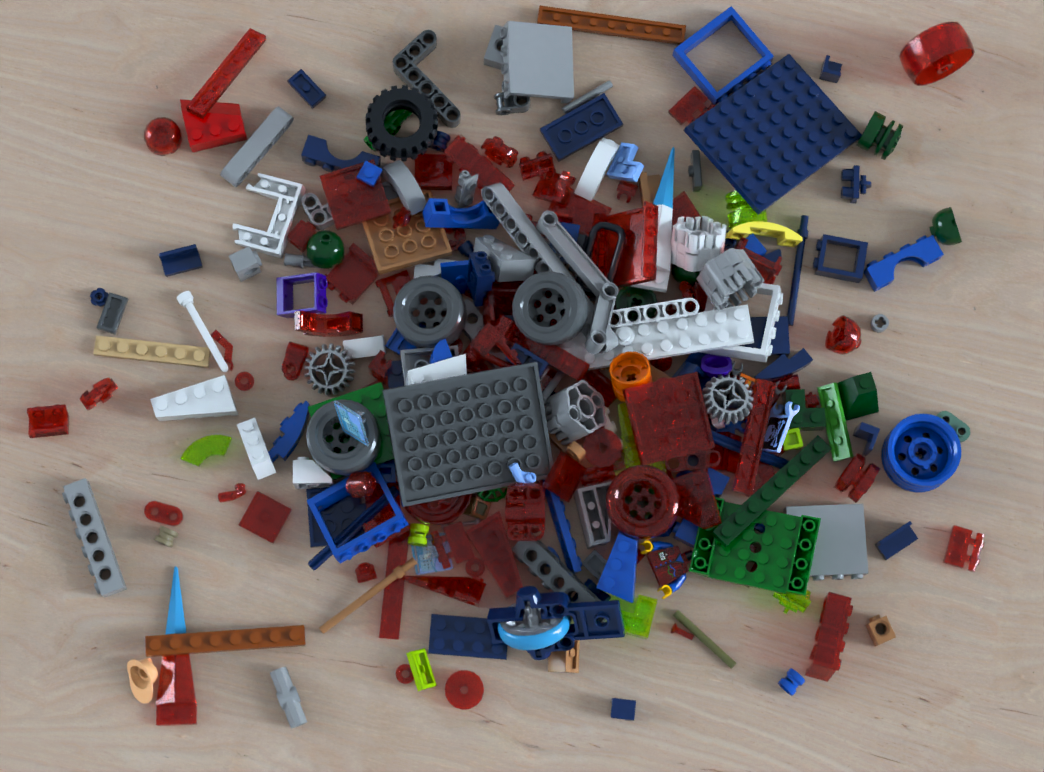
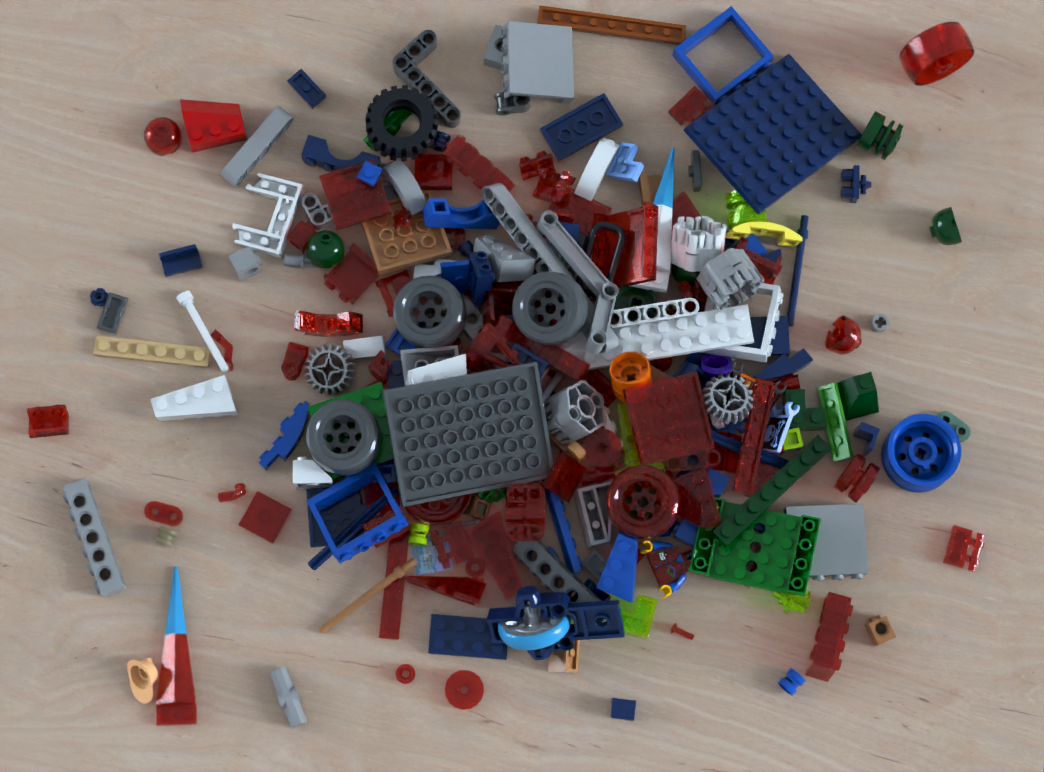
clear red plate [80,378,118,410] -> none
dark orange plate [145,625,305,657] -> none
clear neon green tile [180,435,232,467] -> none
clear red plate [186,28,266,119] -> none
clear red plate [235,372,254,391] -> none
white arch [237,417,276,480] -> none
dark purple window [277,272,328,318] -> none
piece [334,400,370,447] -> none
clear red head [346,471,377,498] -> none
clear red plate [355,562,377,583] -> none
lime tile [406,648,437,691] -> none
blue brick [430,338,452,364] -> none
light grey hinge [454,170,479,208] -> none
clear red plate [481,136,518,168] -> none
light blue arm [509,462,536,485] -> none
light grey bar [562,80,613,114] -> none
white plate [615,326,634,346] -> none
clear red tile [617,180,639,203] -> none
olive bar [673,610,736,669] -> none
clear red plate [805,392,819,408] -> none
dark blue window [812,234,868,283] -> none
dark blue panel [819,55,842,83] -> none
blue arch [863,235,944,292] -> none
dark blue panel [874,521,918,561] -> none

